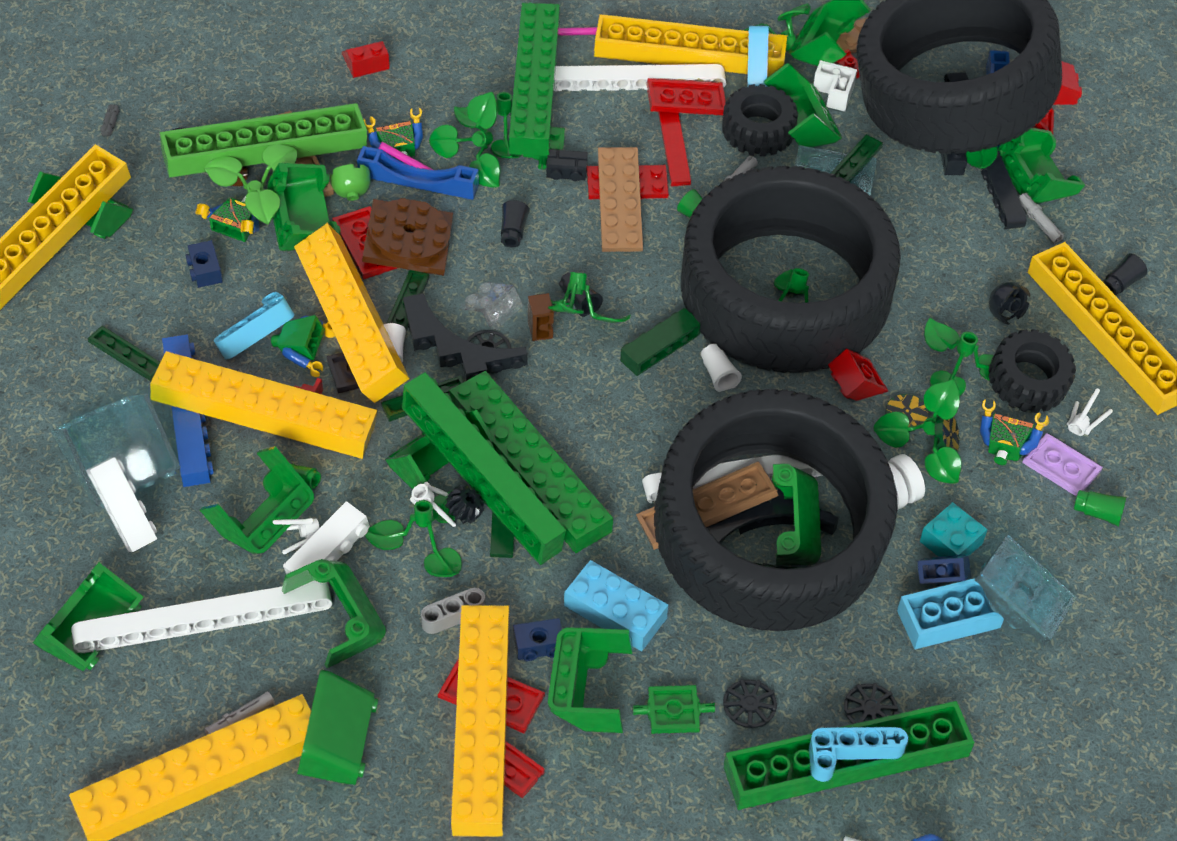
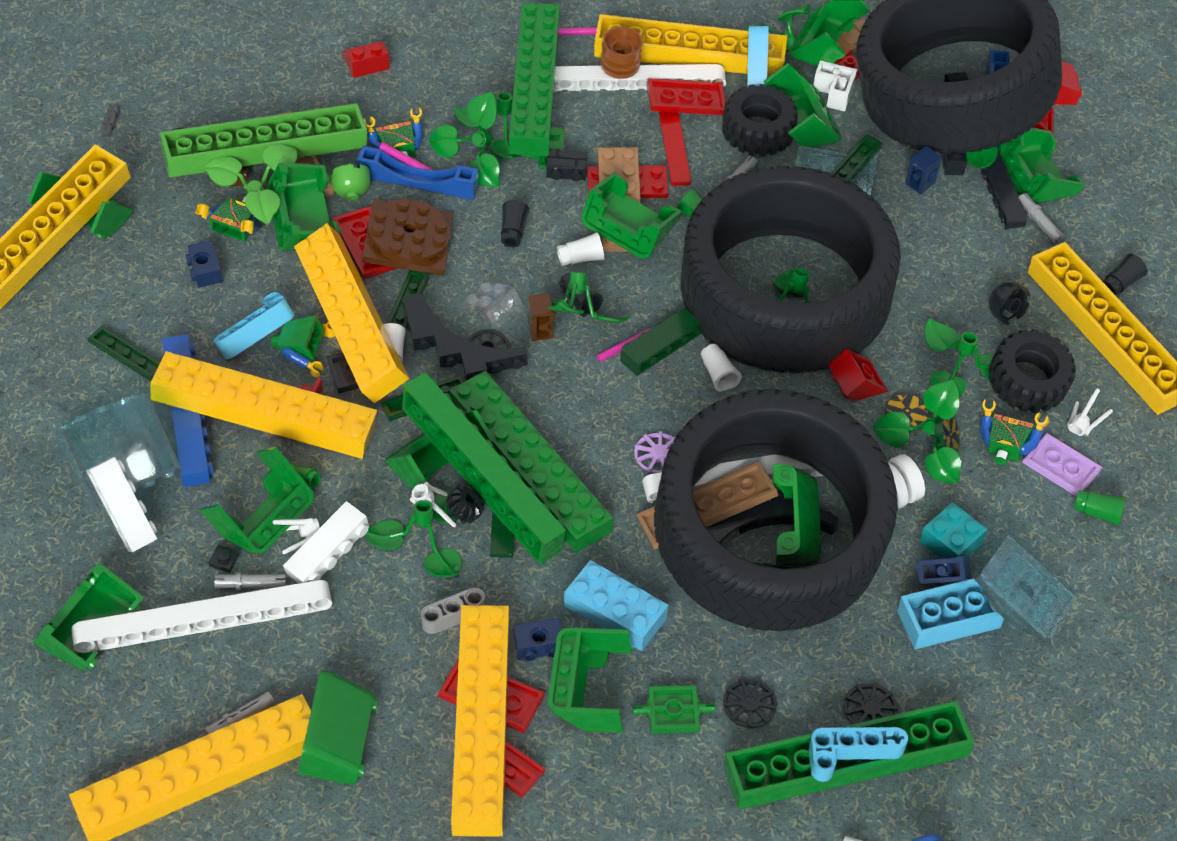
green windscreen [282,559,386,668] -> none
none -> black plate [208,545,240,573]
none -> light grey pin [215,572,286,591]
none -> white plant [557,232,604,266]
none -> green windscreen [581,172,682,259]
none -> dark pink bar [596,328,651,362]
none -> dark orange wheel [600,27,643,79]
none -> lavender wheel [634,431,675,473]
none -> dark blue brick [905,146,942,195]

